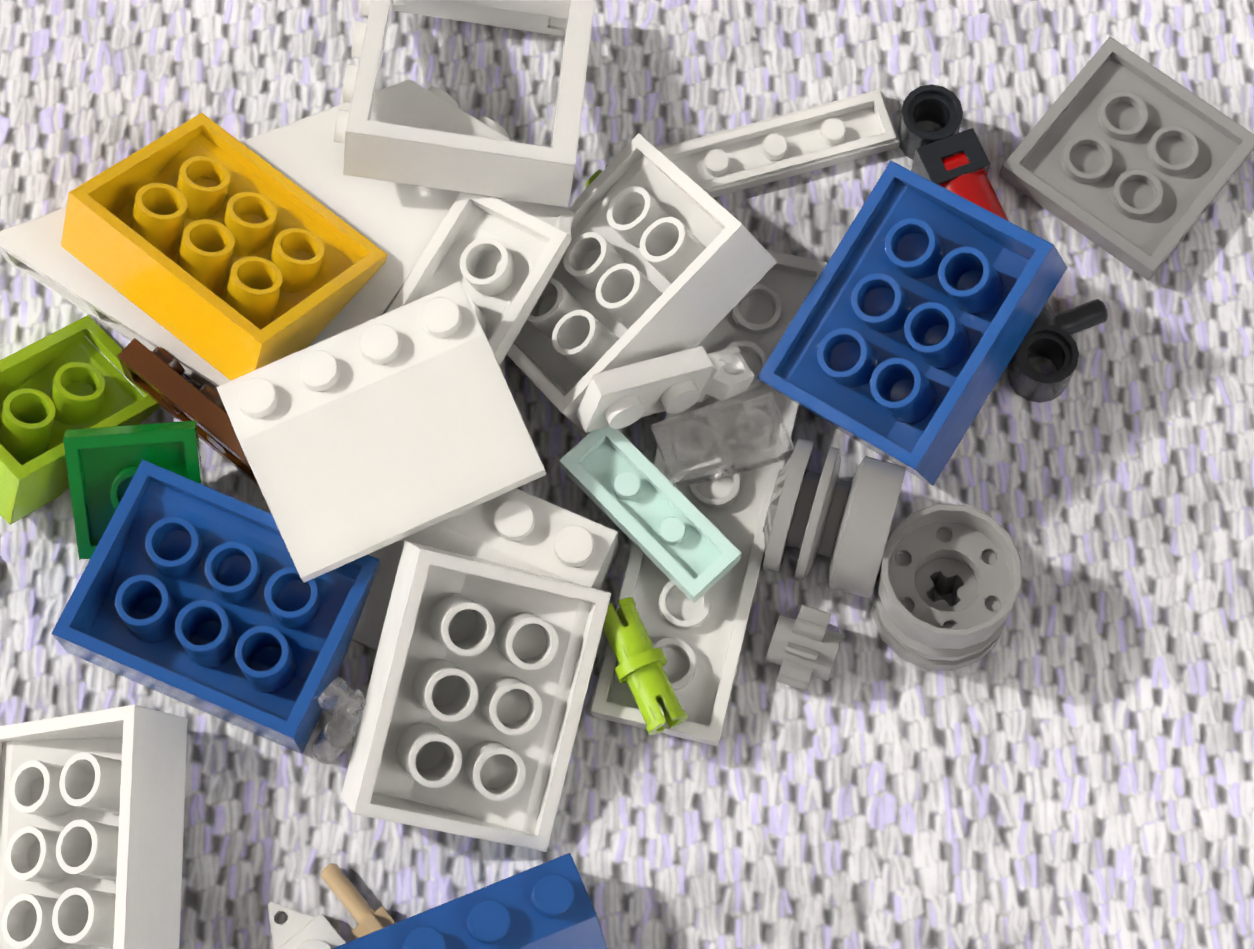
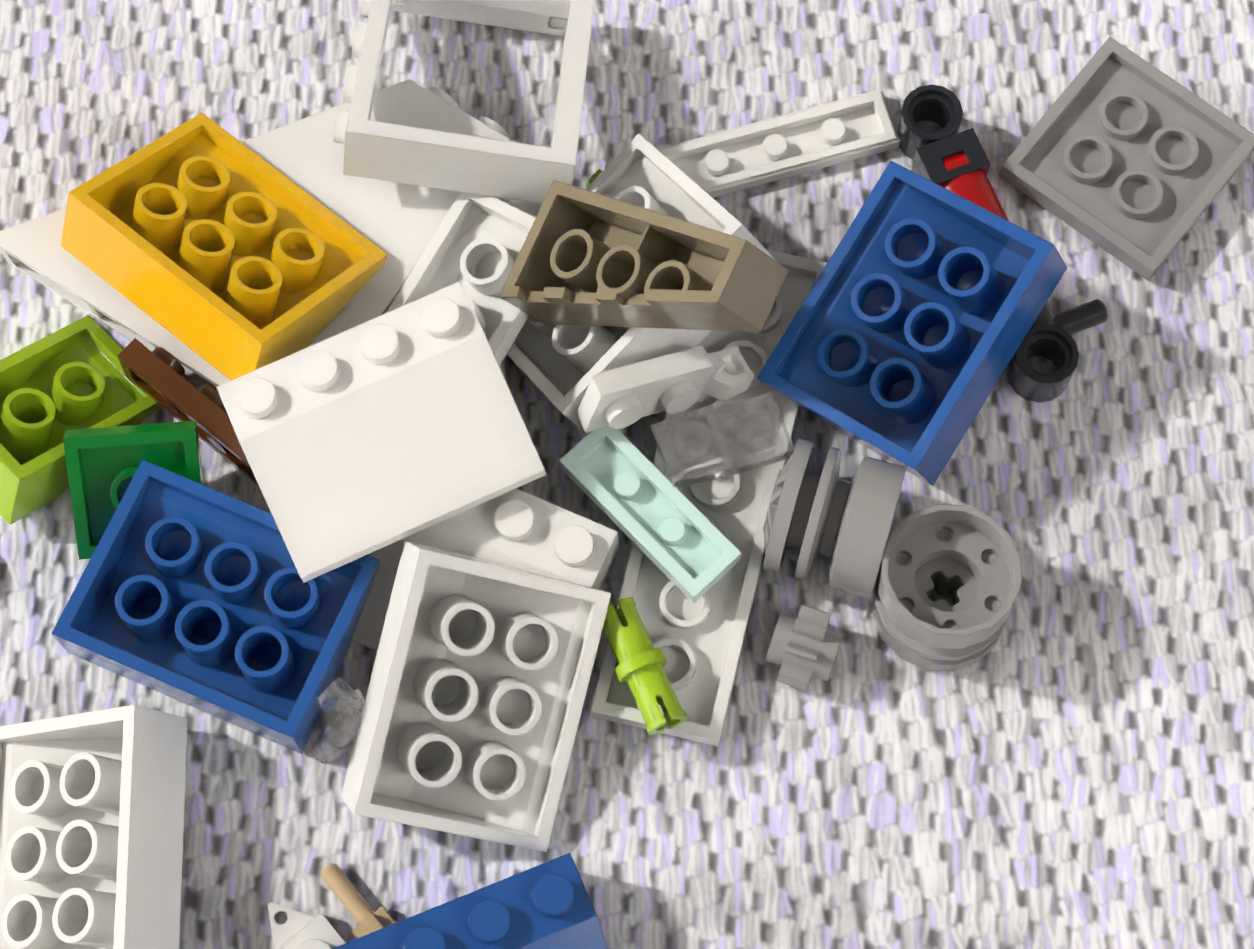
none -> dark tan wedge [499,180,789,332]

